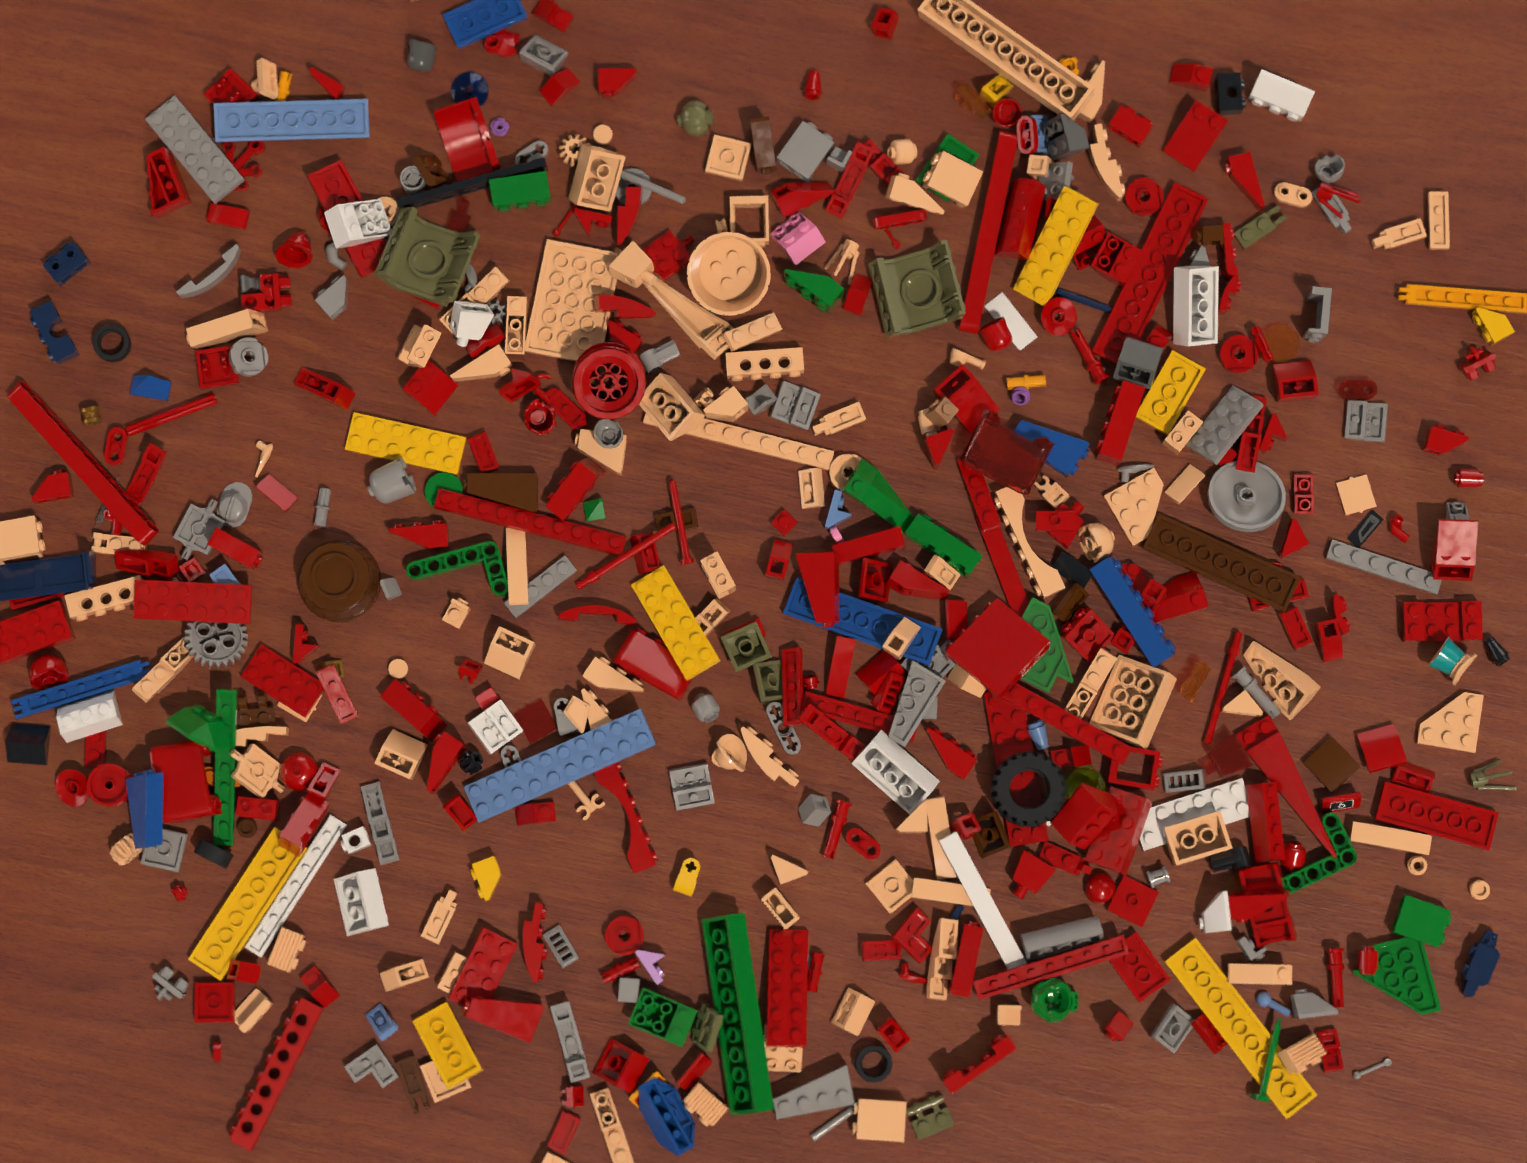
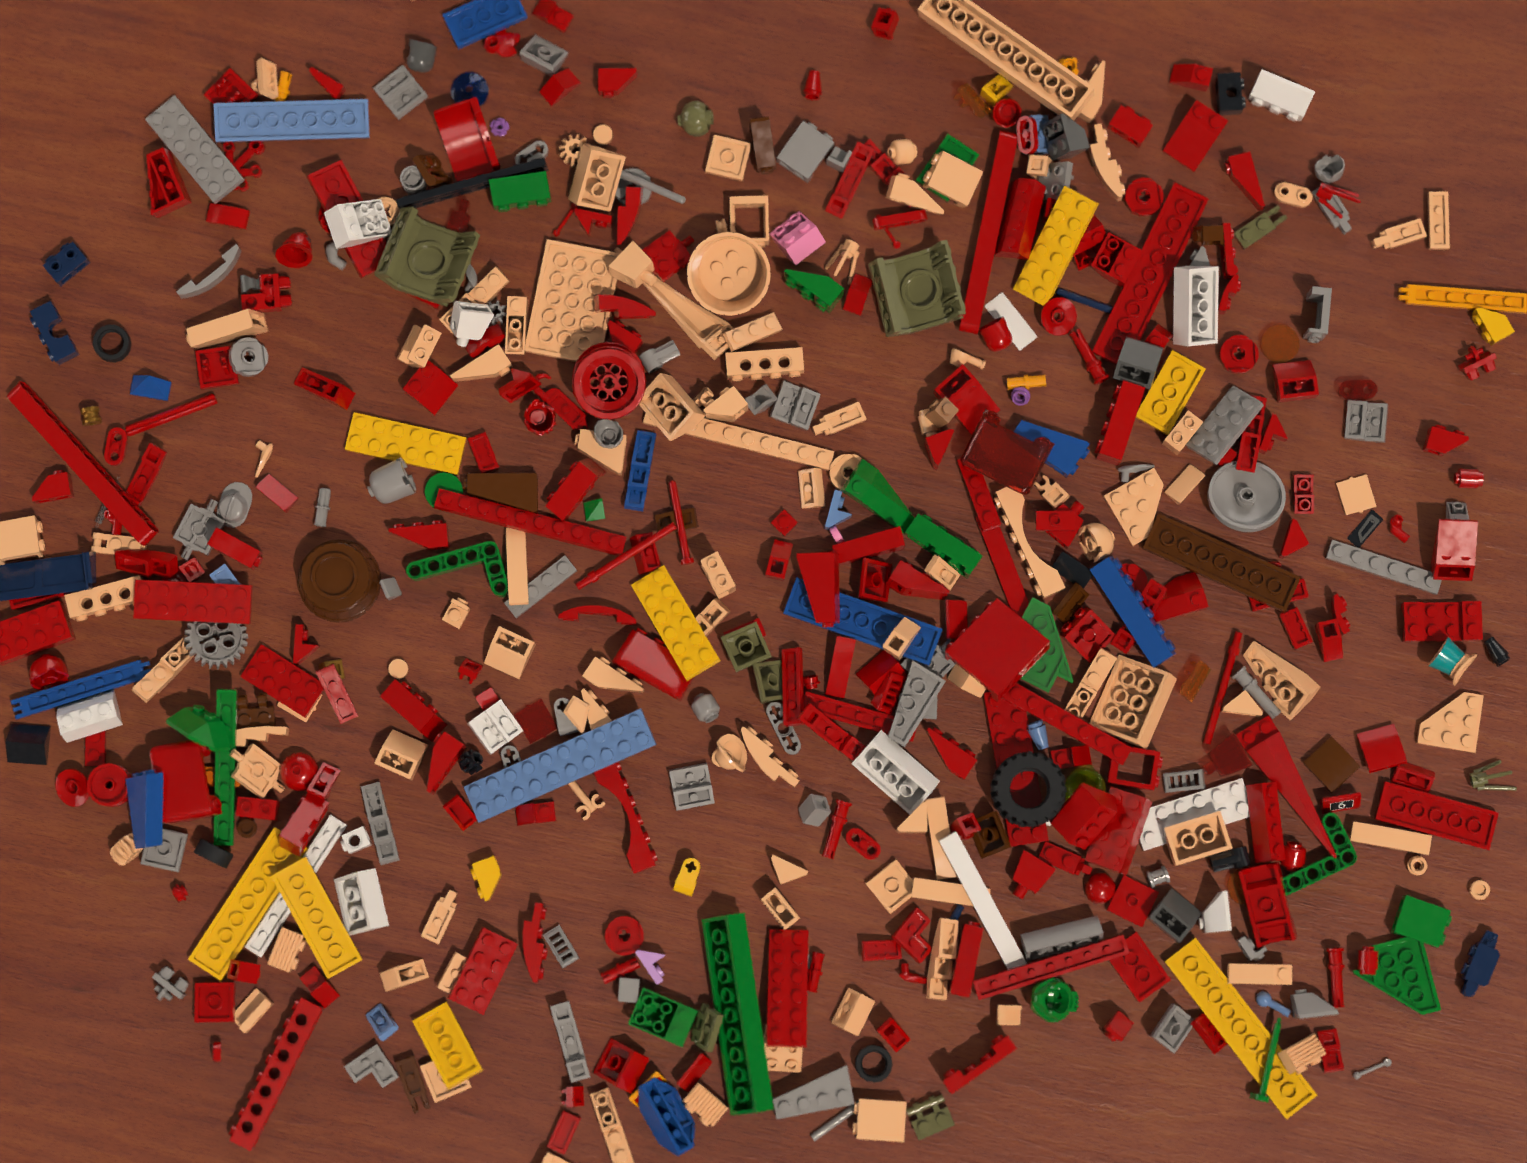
light grey slope [315,275,349,320] -> none
red slope [461,997,545,1043] -> none
red slope [771,182,835,217] -> none
red slope [1228,890,1290,923] -> none
red axle [1250,326,1274,362] -> none
none -> yellow plate [271,857,363,979]
none -> light grey slope [373,65,428,120]
none -> blue slope [624,430,656,512]
none -> dark grey slope [1147,888,1202,943]

